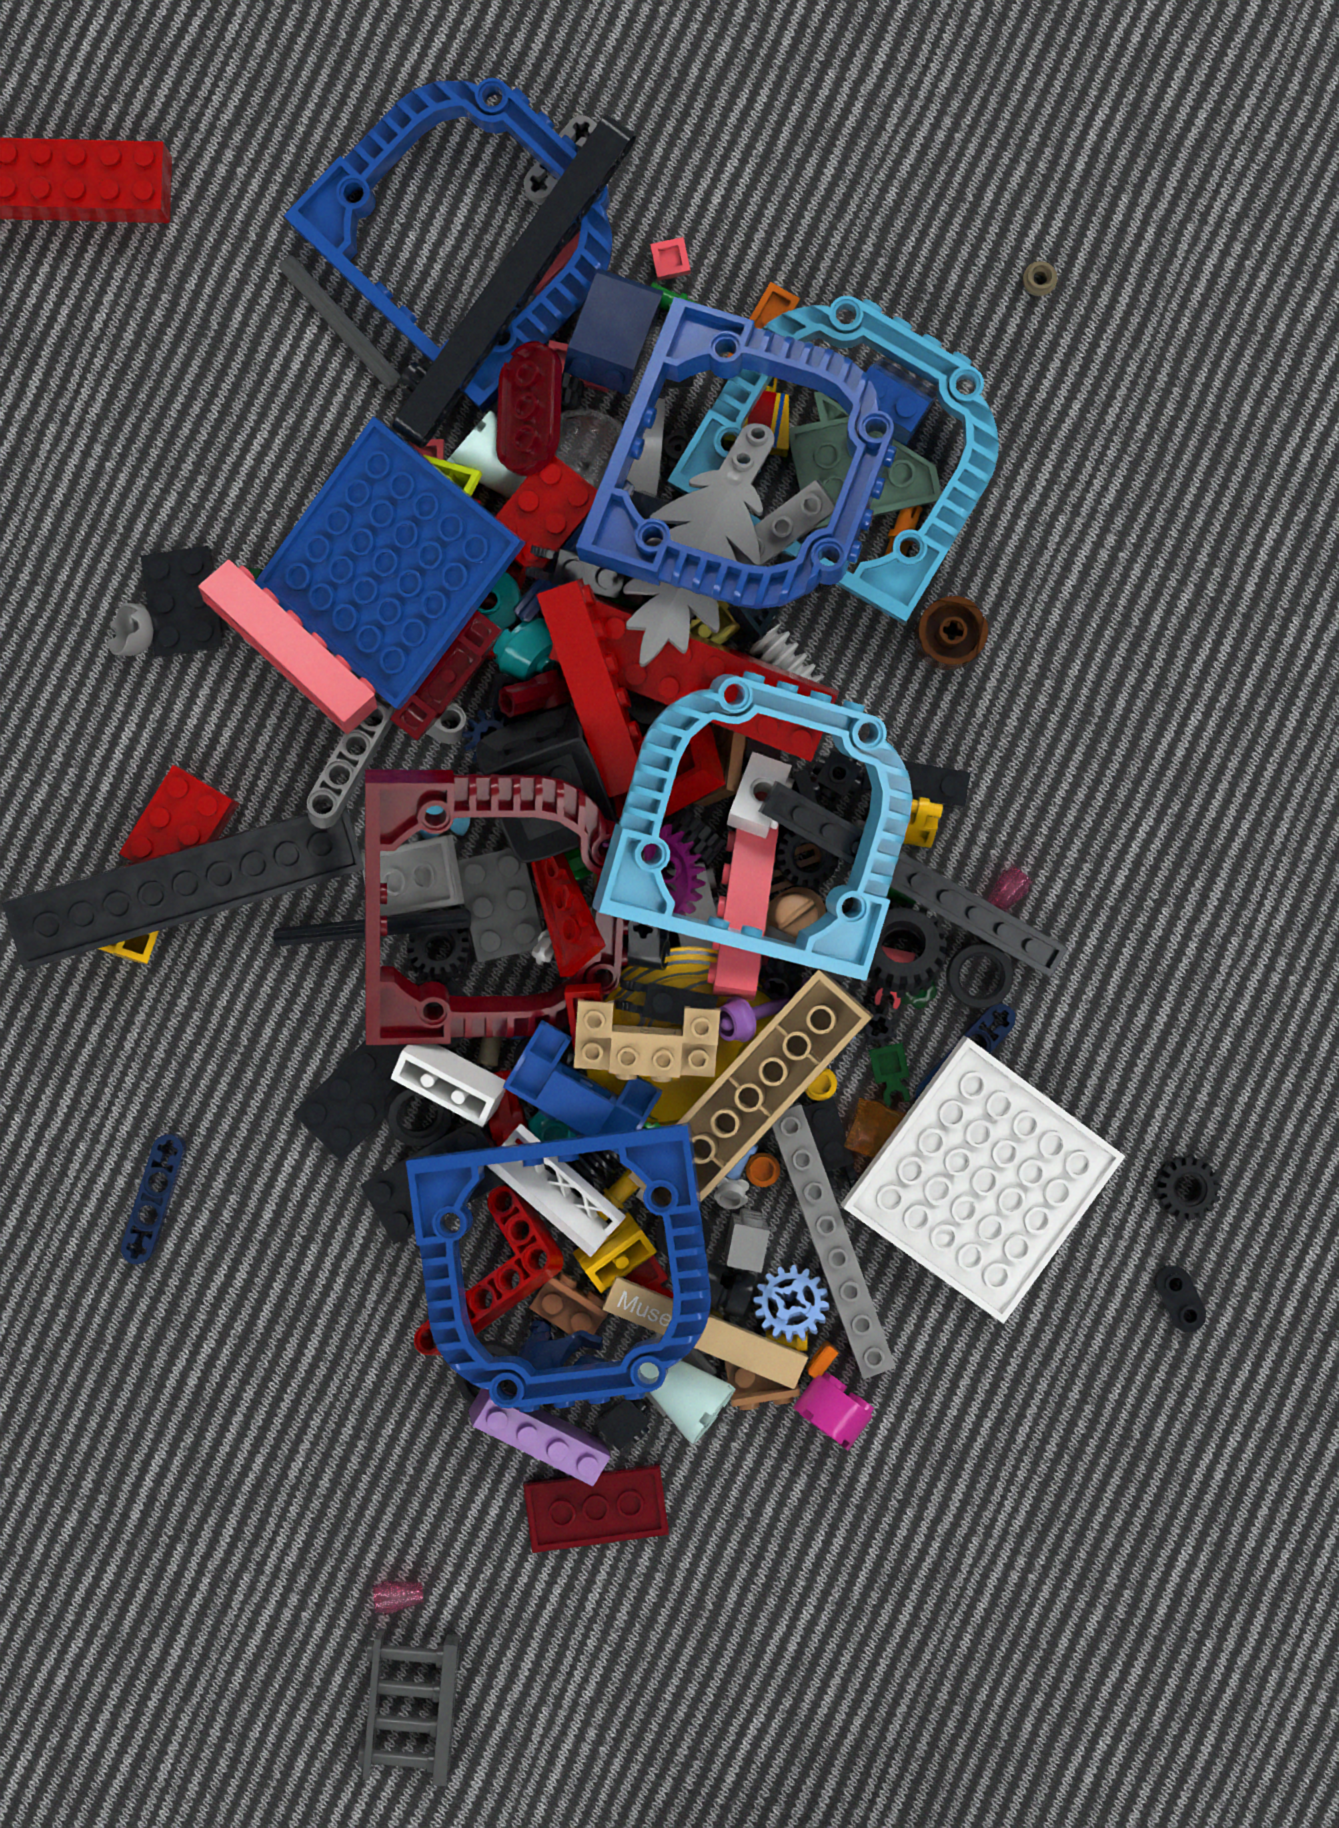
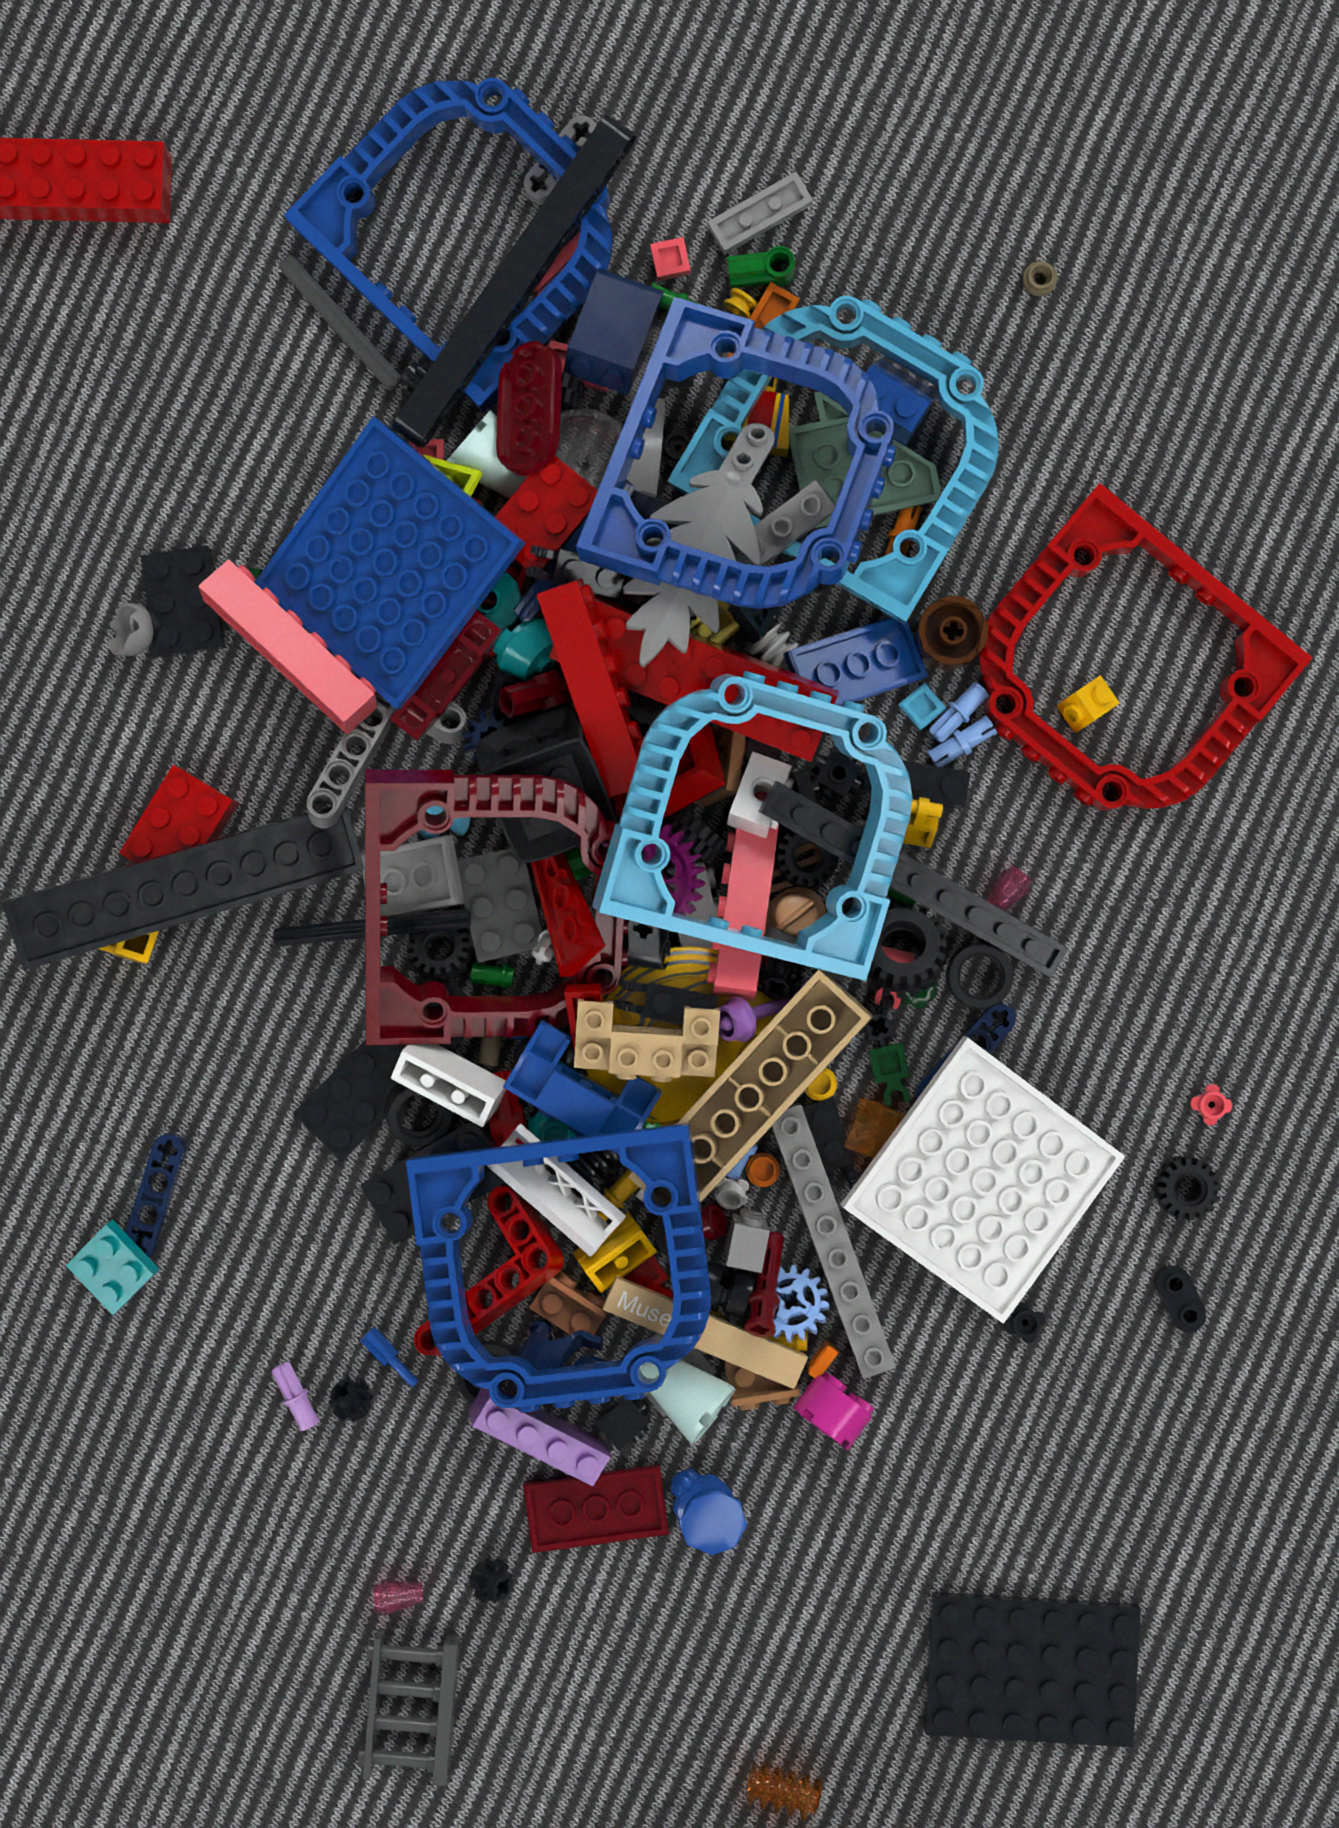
none -> teal plate [66,1219,160,1316]
none -> lavender axle [272,1362,320,1431]
none -> black gear [328,1377,374,1422]
none -> blue axle [360,1327,418,1387]
none -> black gear [470,1558,513,1604]
none -> green pin [471,962,515,990]
none -> blue piece [671,1468,747,1555]
none -> dark red tile [700,1204,728,1241]
none -> light grey plate [707,172,813,255]
none -> yellow bush [723,288,758,319]
none -> green piece [727,246,795,289]
none -> dark red pin [745,1232,785,1338]
none -> clear orange piece [746,1760,822,1822]
none -> blue tile [783,617,929,706]
none -> medium azure tile [898,683,947,732]
none -> black plate [924,1592,1141,1748]
none -> light blue pin [927,715,997,767]
none -> light blue axle [929,682,989,743]
none -> red arch [979,483,1312,811]
none -> black plate [1004,1302,1045,1343]
none -> yellow bracket [1057,675,1120,733]
none -> coral plate [1190,1084,1232,1125]

